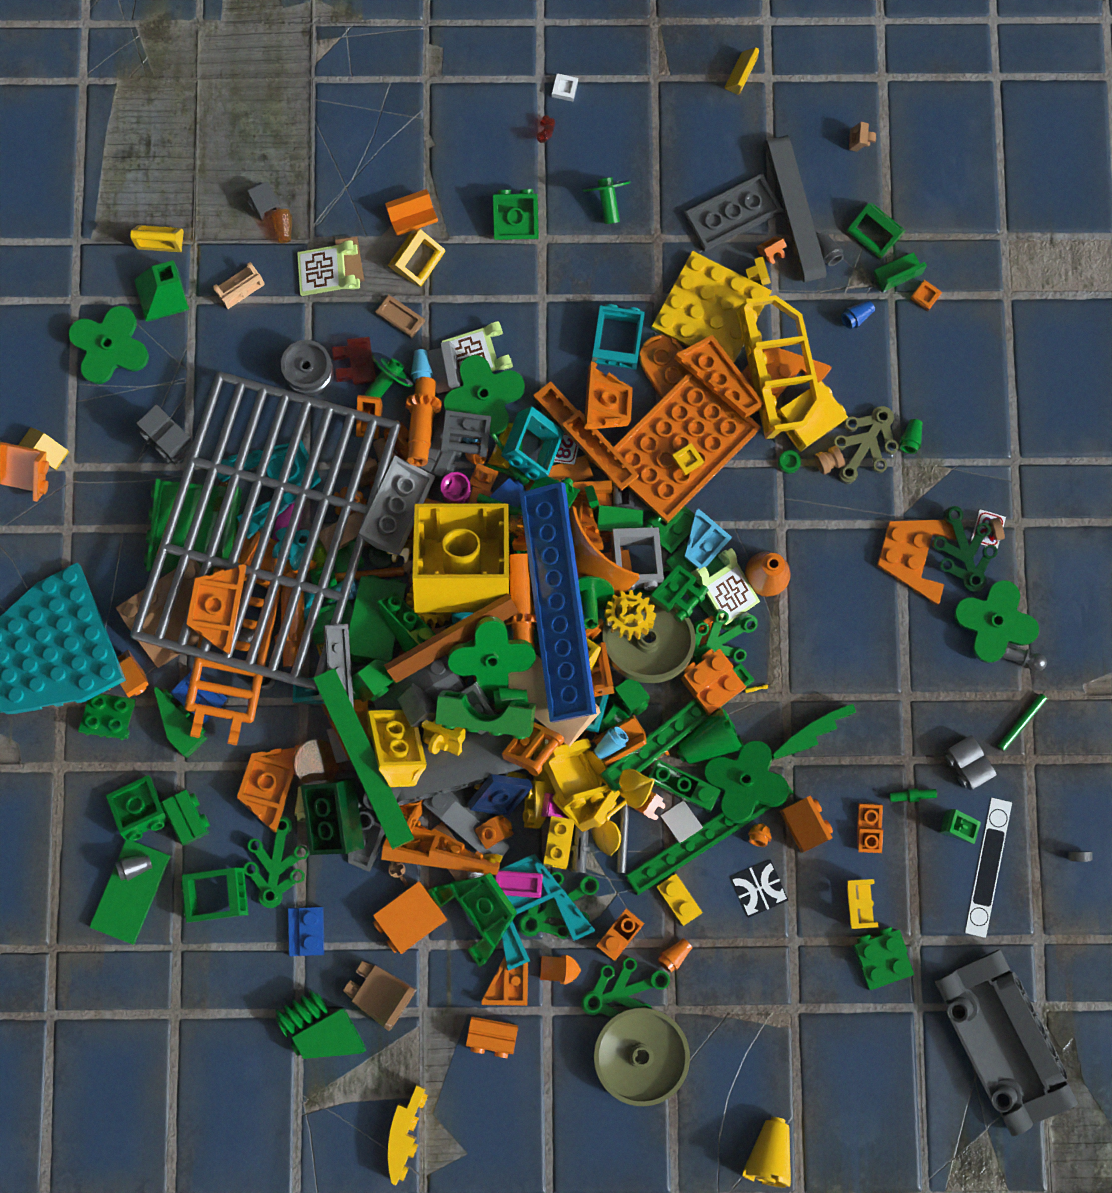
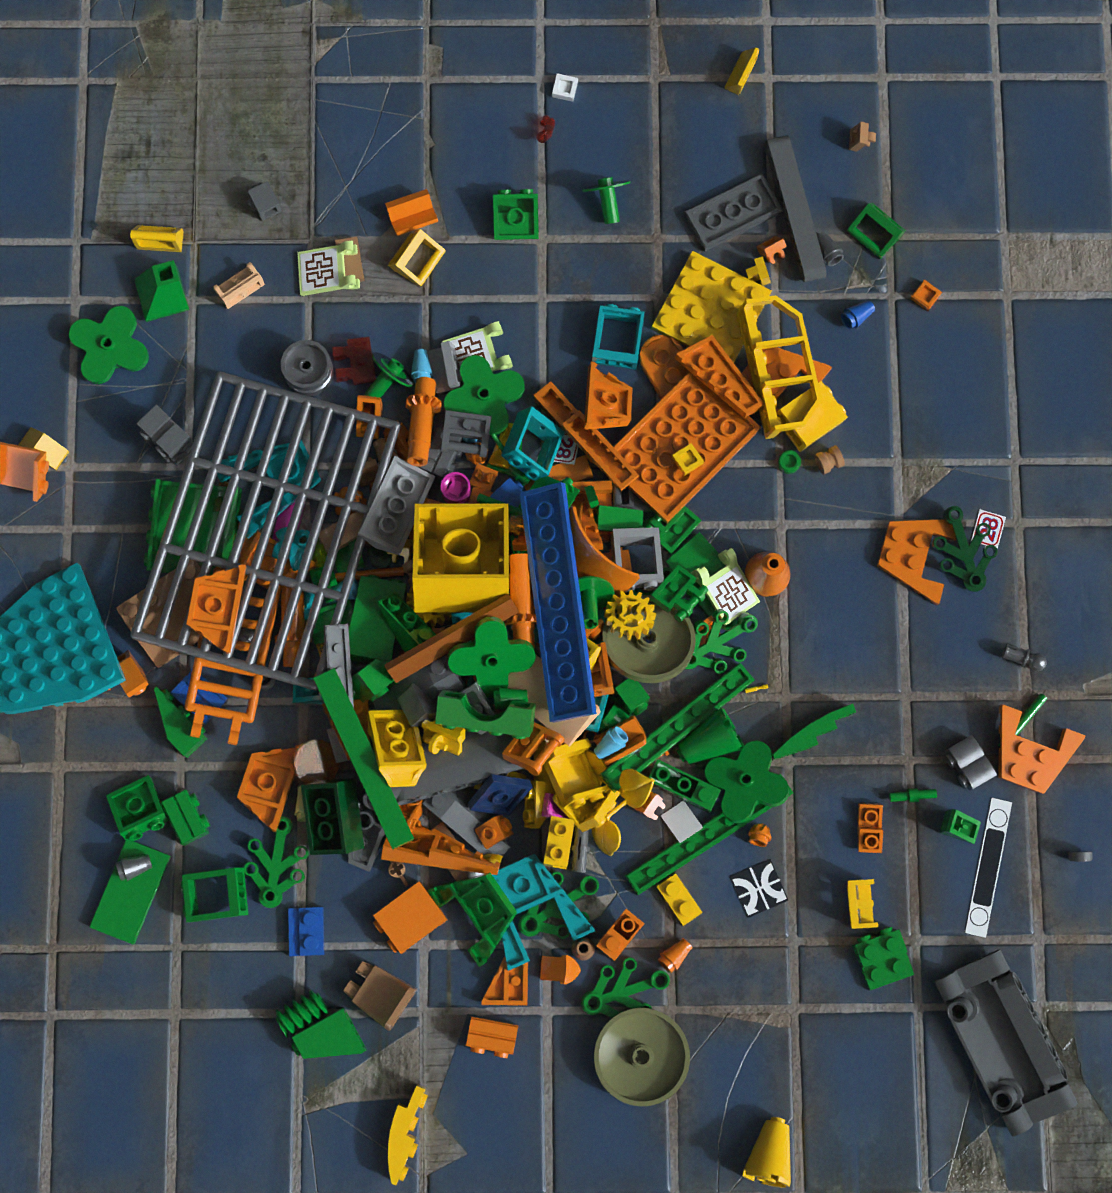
green hinge [78,694,136,741] -> none
clear orange cone [270,209,292,243] -> none
medium nougat tile [375,294,425,339] -> none
dark pink tile [495,871,543,898] -> none
flat silver bar [616,802,629,873] -> none
orange plate [681,649,746,716] -> none
medium azure wing [684,509,732,569] -> none
orange slope [780,795,833,853] -> none
olive plant [833,406,899,484] -> none
green panel [873,252,927,292] -> none
green cone [899,419,923,454] -> none
green plant [954,580,1039,663] -> none
medium nougat tile [989,517,1005,541] -> none
none -> medium nougat cone [571,937,595,961]
none -> orange wing [998,705,1085,794]

